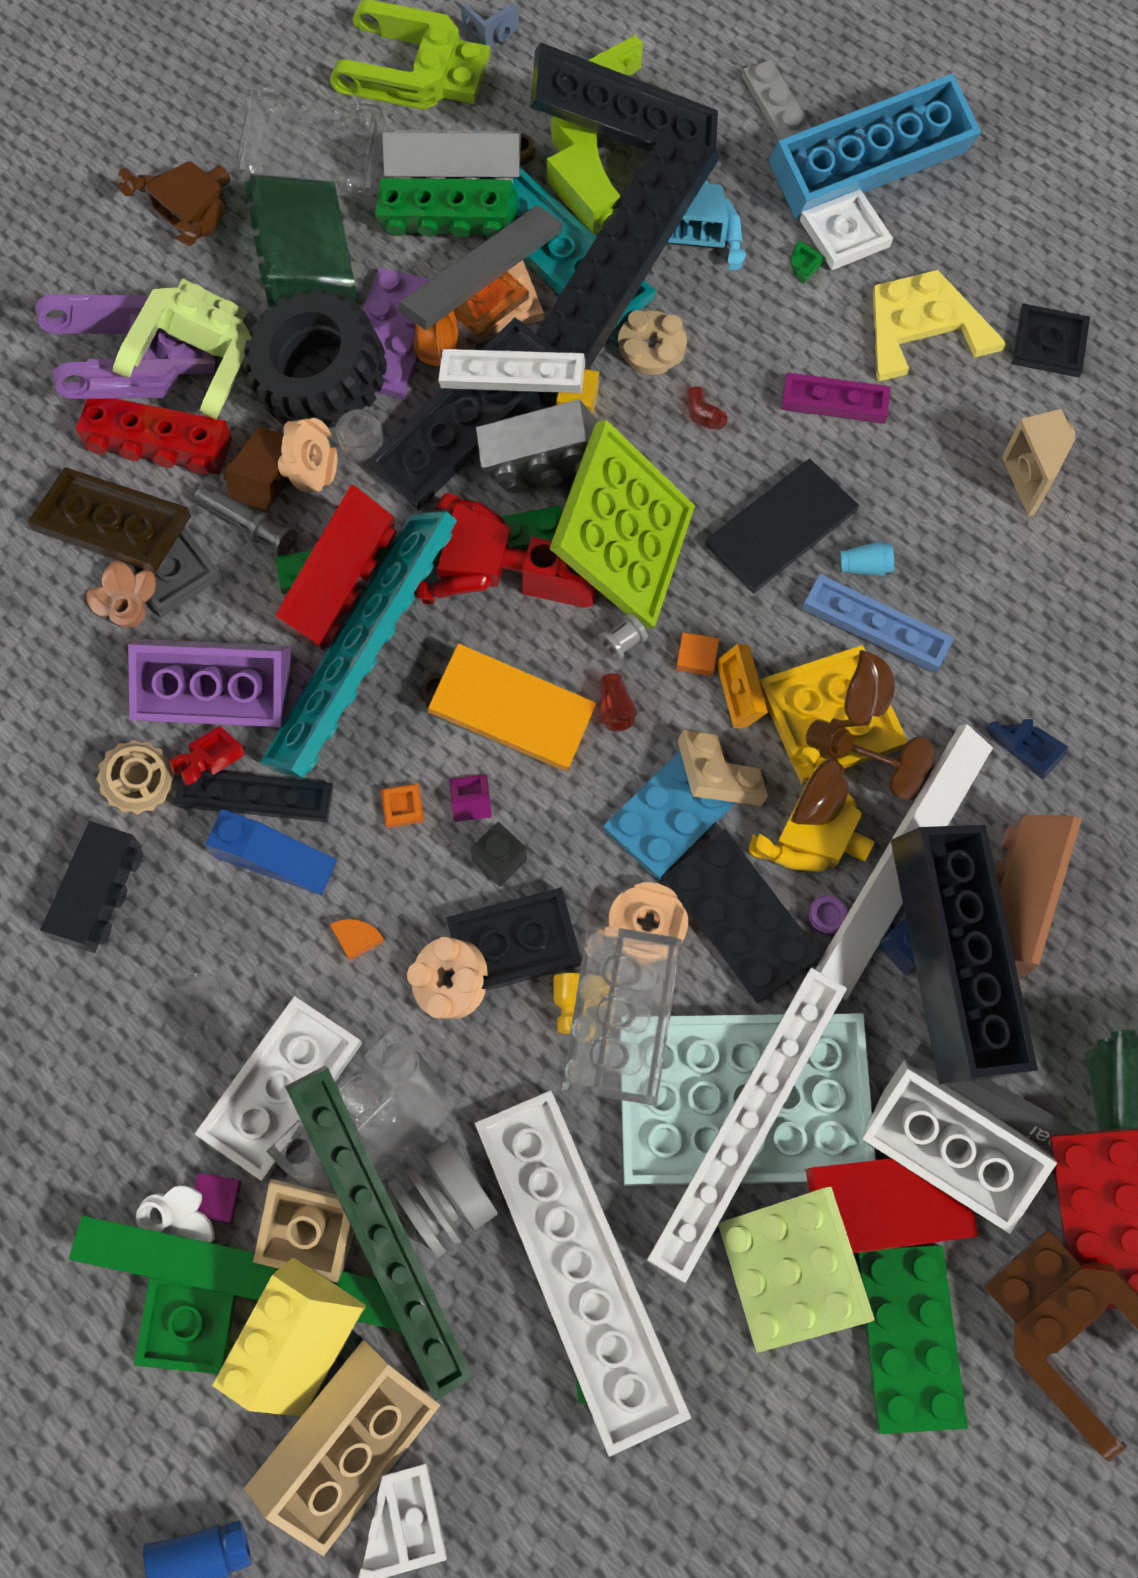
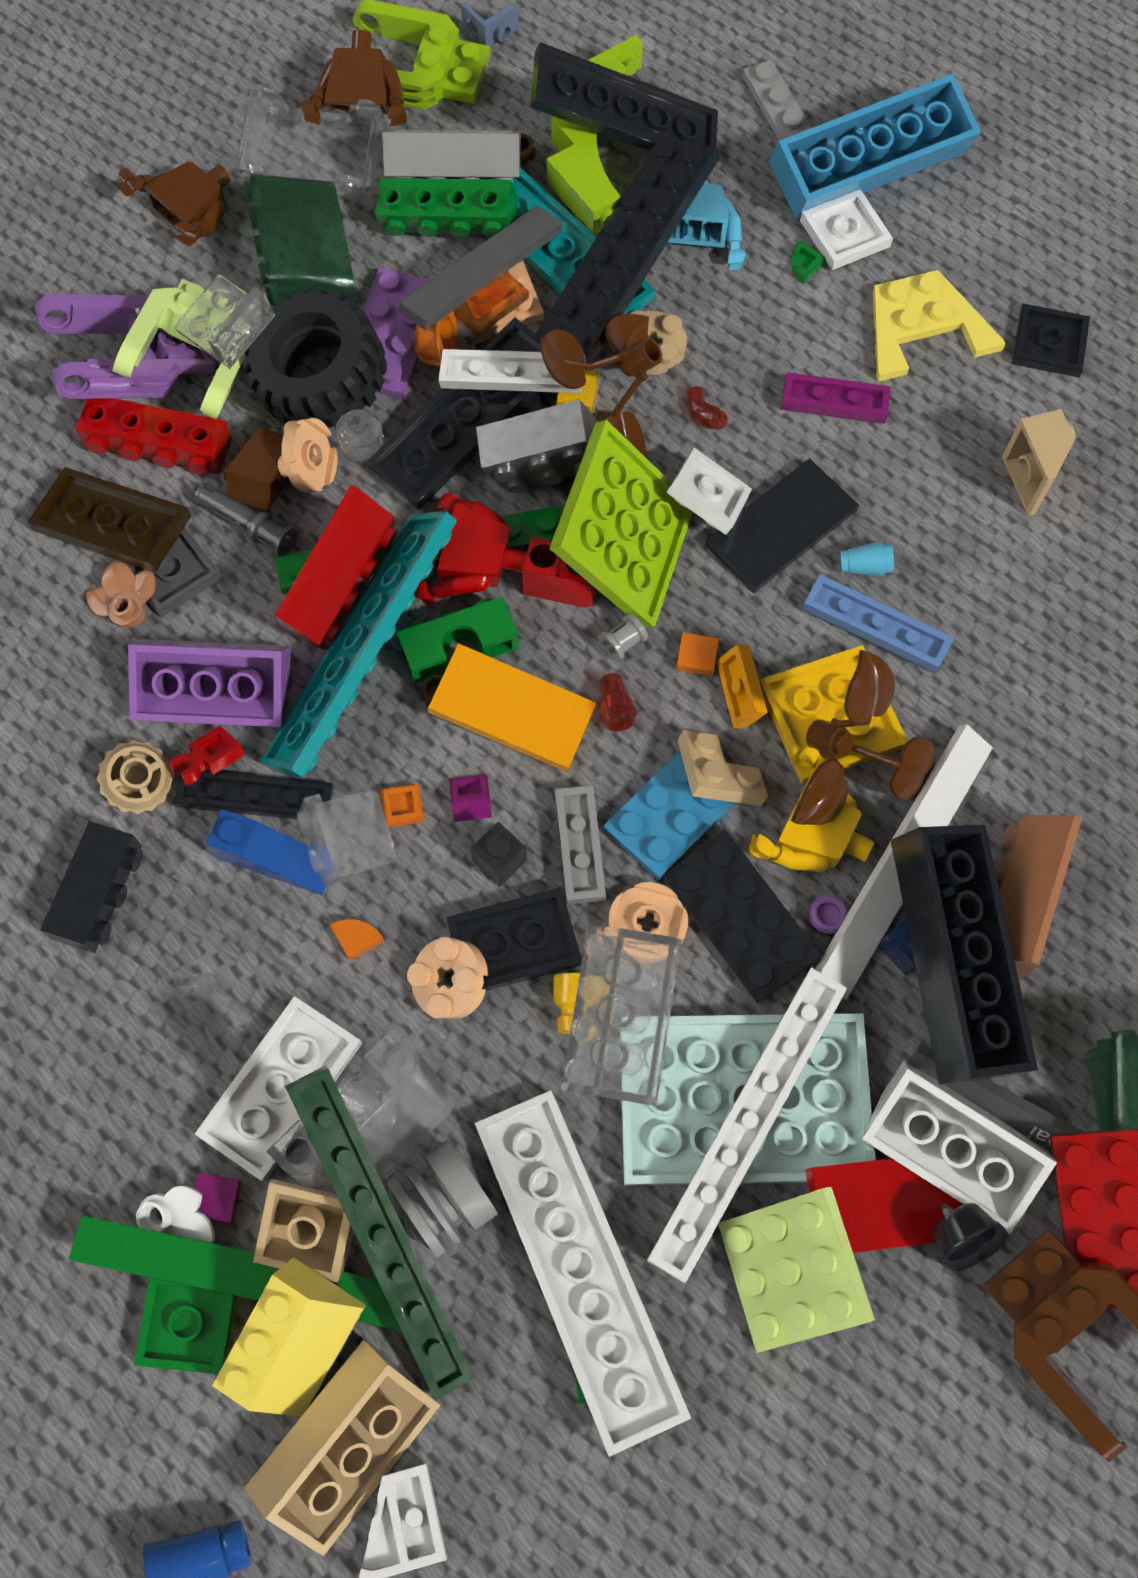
green plate [856,1245,968,1434] -> none
dark blue slope [987,719,1068,779] -> none
none -> clear bracket [175,275,275,369]
none -> clear bracket [297,790,397,884]
none -> reddish brown torso [301,29,407,127]
none -> green arch [397,596,519,685]
none -> reddish brown plant [540,314,662,459]
none -> light grey plate [555,785,606,905]
none -> white plate [666,448,752,535]
none -> black piece [932,1203,1008,1271]

